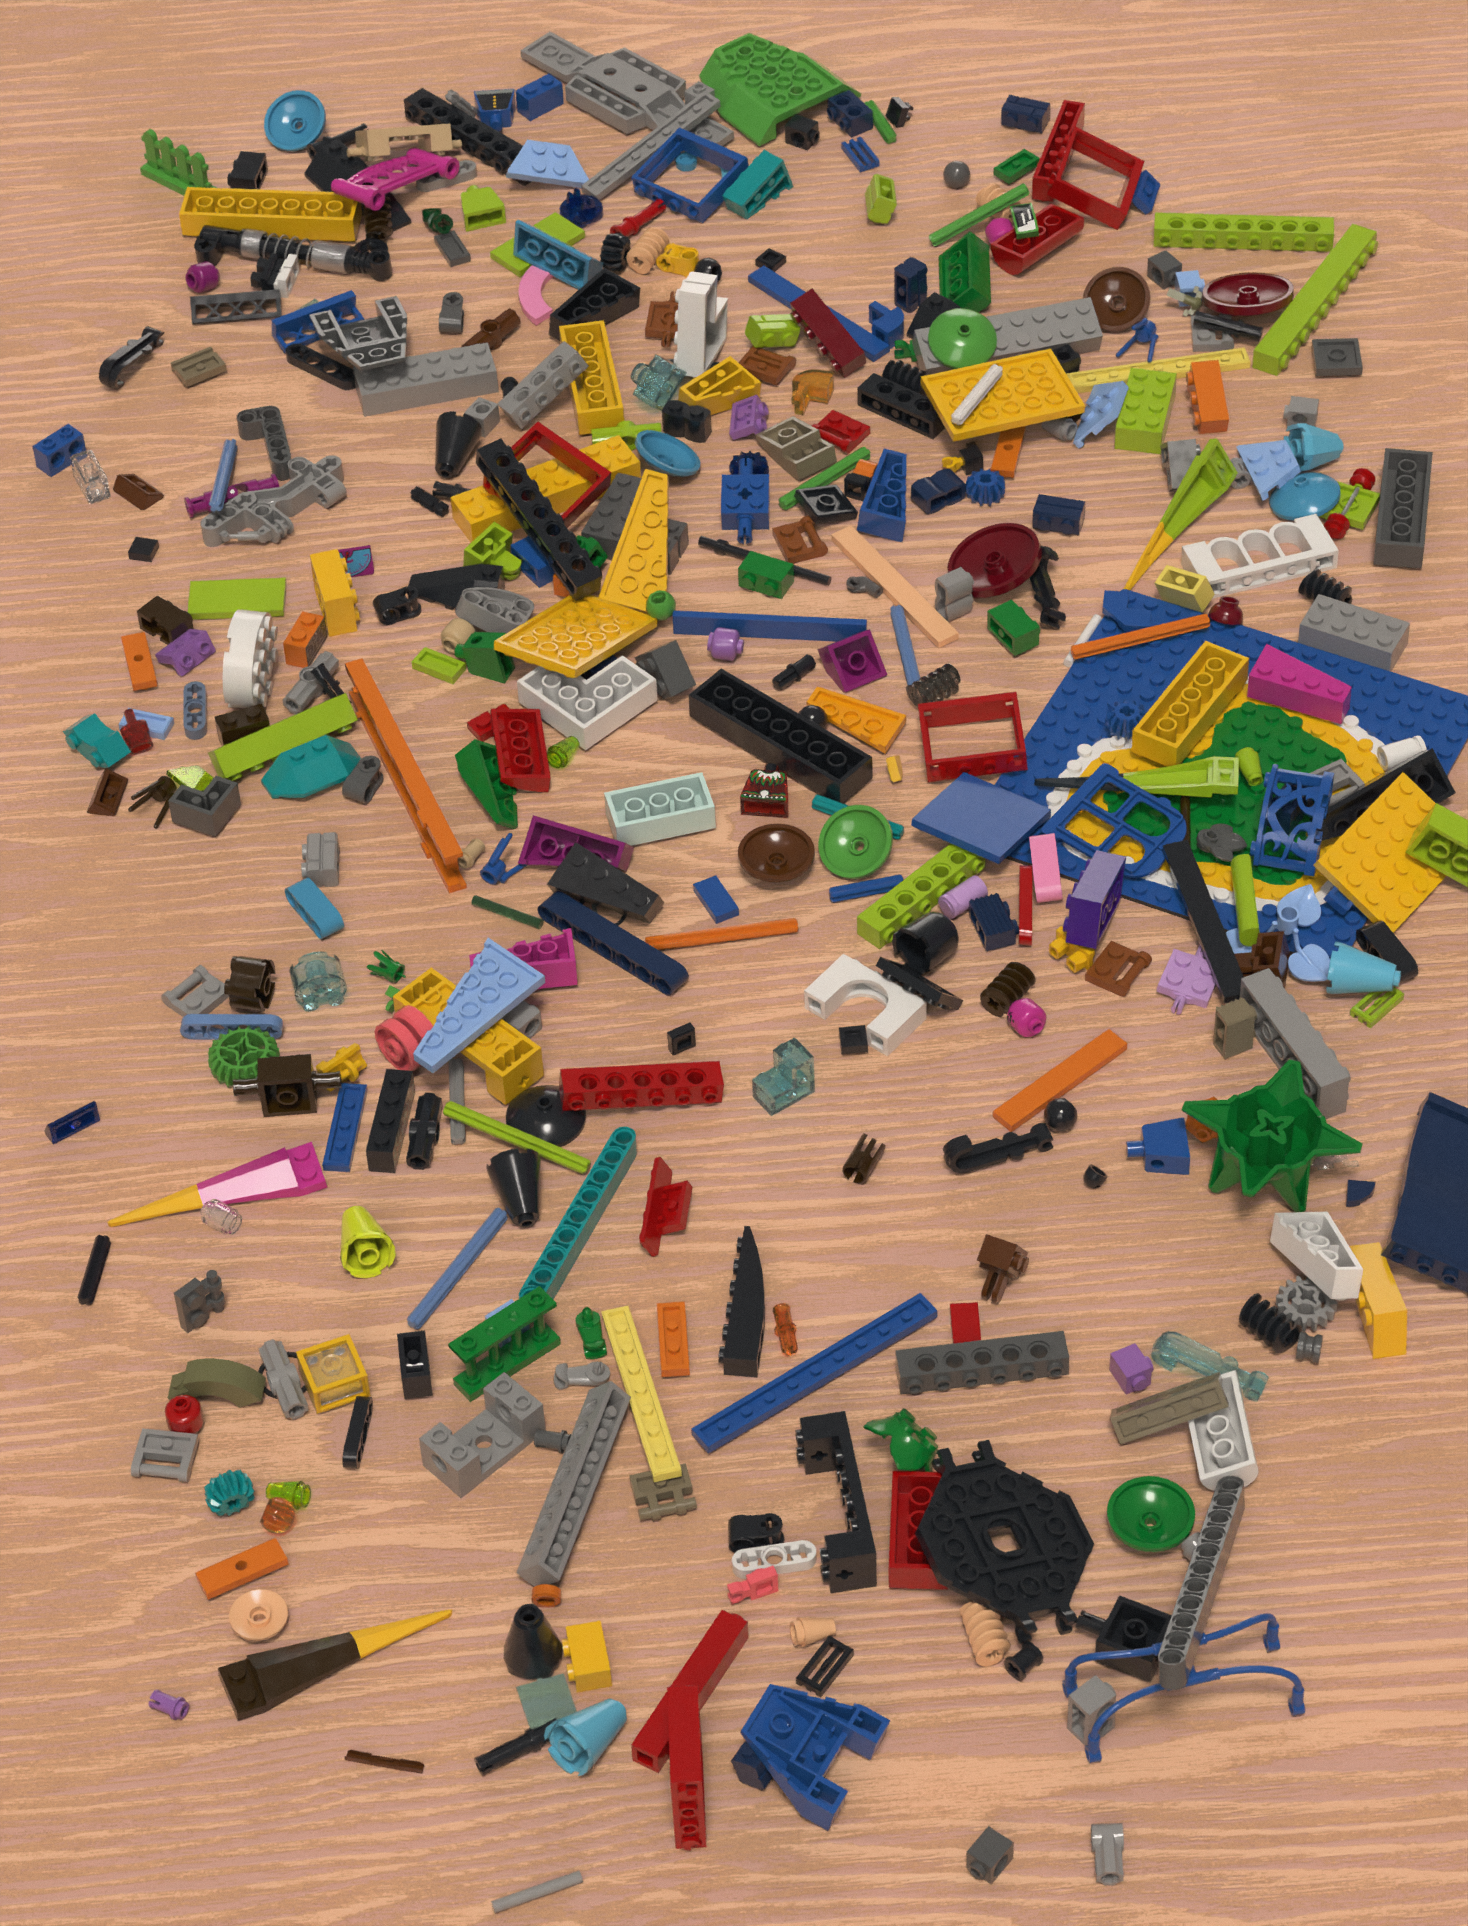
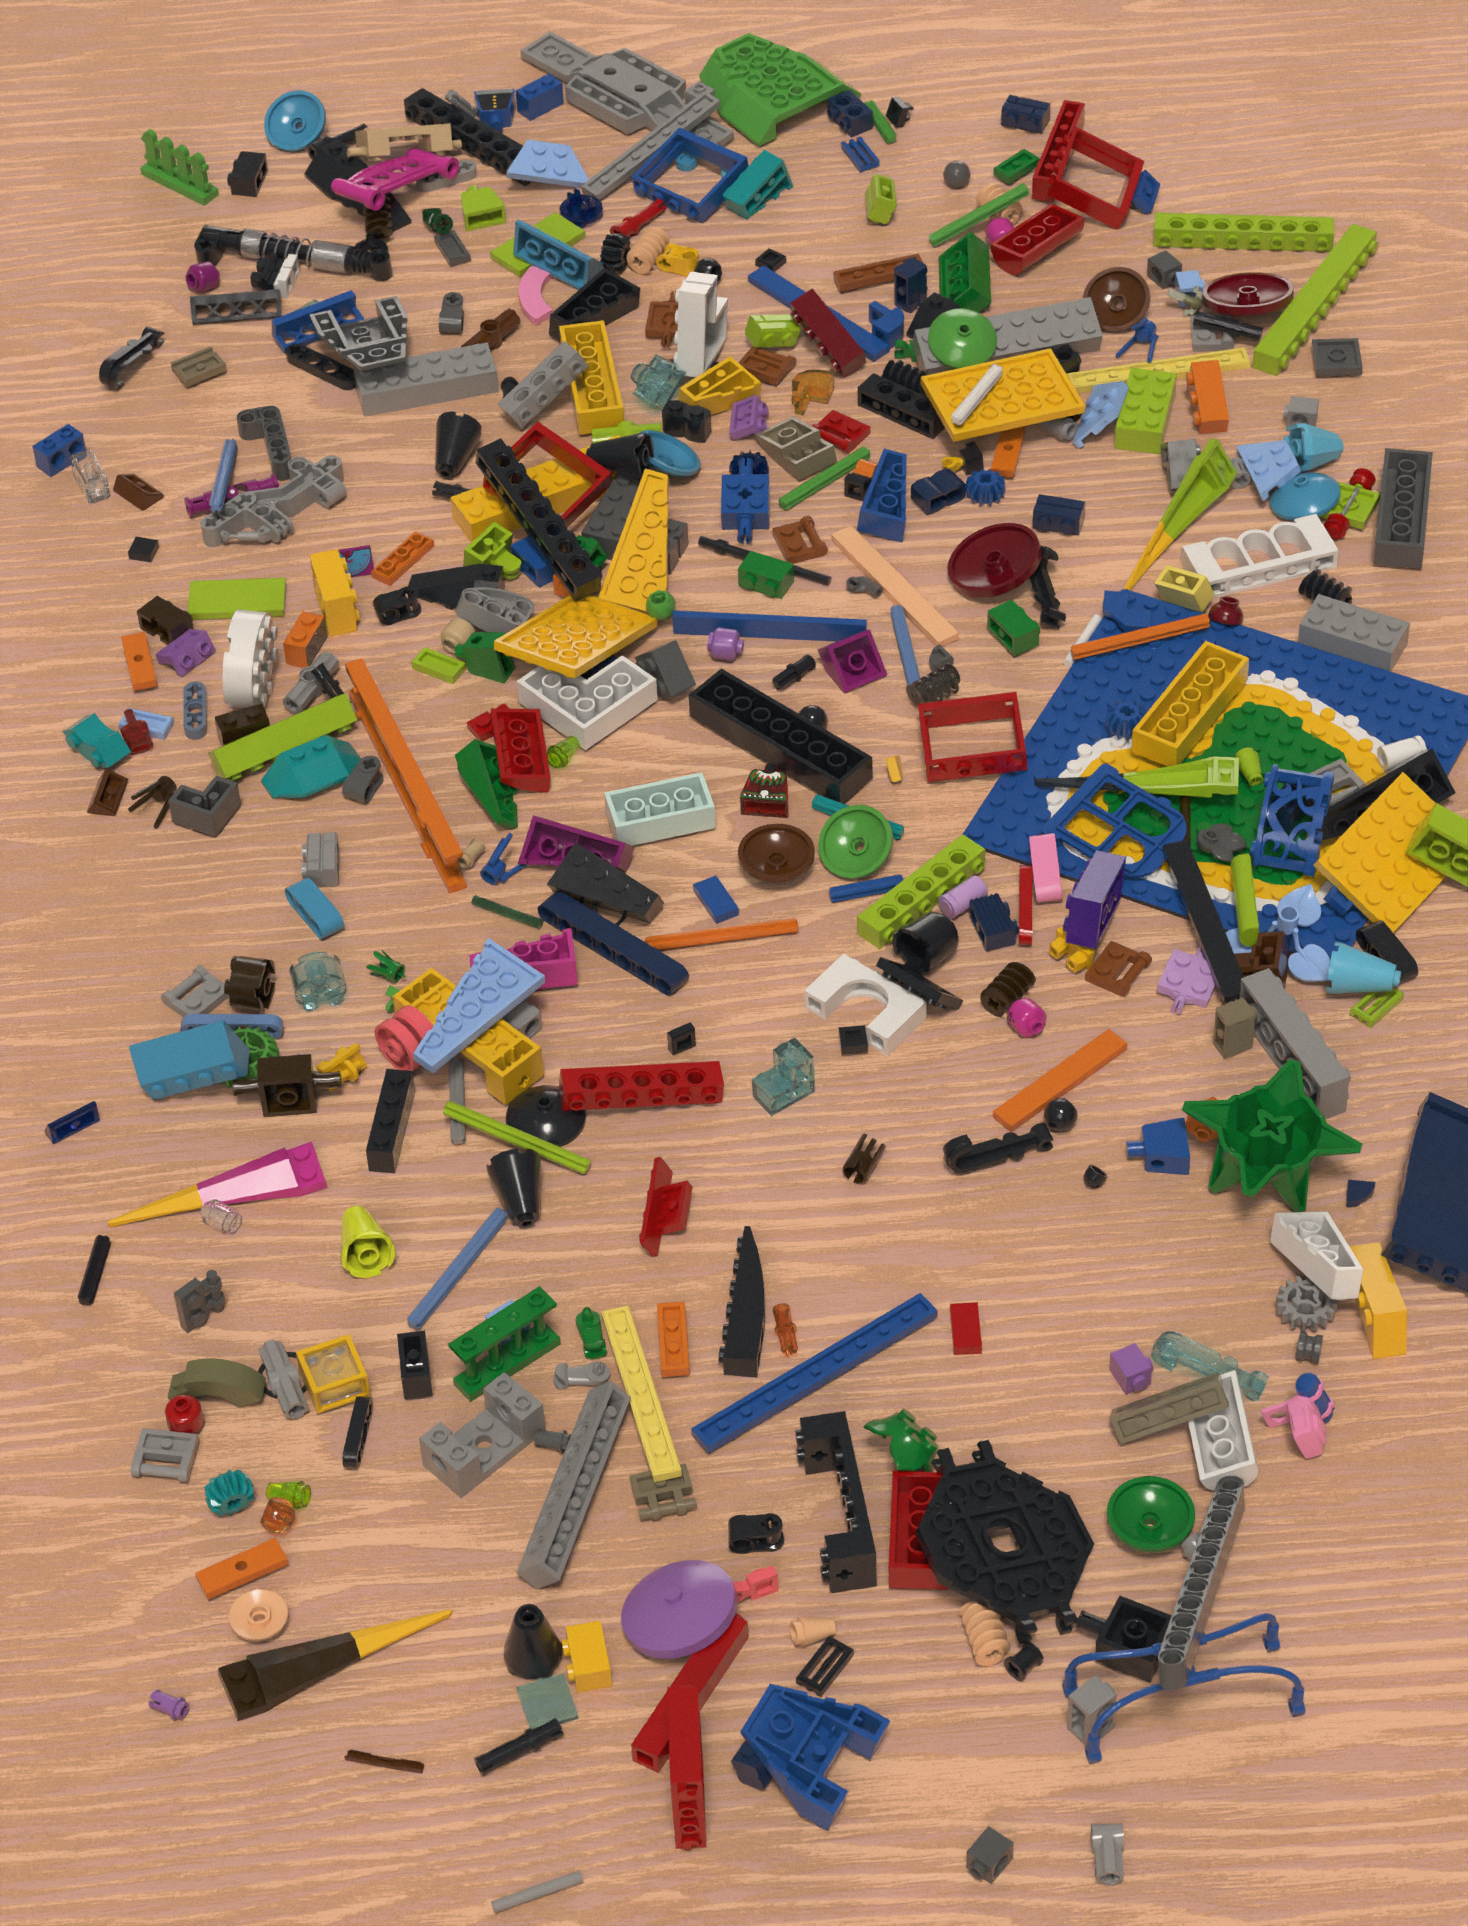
clear neon green piece [166,765,214,792] -> none
yellow brick [179,187,362,242] -> none
blue tile [322,1083,368,1172] -> none
black piece [406,1093,442,1170] -> none
black axle [410,486,449,517] -> none
light grey brick [464,397,500,438] -> none
teal beam [519,1126,637,1315] -> none
orange tile [531,1584,561,1608] -> none
medium azure cone [544,1699,627,1776] -> none
white beam [732,1540,817,1579] -> none
black brick [785,114,820,151] -> none
black plate [794,485,858,524] -> none
light orange wing [806,686,906,754] -> none
dark grey brick [895,1331,1069,1395] -> none
blue tile [911,772,1051,864] -> none
light grey brick [935,567,974,622] -> none
reddish brown brick [977,1234,1029,1303] -> none
slope [1010,203,1039,239] -> none
black piece [1239,1293,1302,1353] -> none
dark pink wedge [1247,644,1352,724] -> none
clear plate [1312,1154,1359,1170] -> none
none -> dark azure slope [129,1020,250,1100]
none -> orange tile [371,531,434,586]
none -> black cone [586,433,654,480]
none -> medium lavender dish [621,1560,738,1659]
none -> dark orange plate [833,253,923,292]
none -> dark grey tile [929,644,954,674]
none -> bright pink piece [1261,1373,1335,1459]

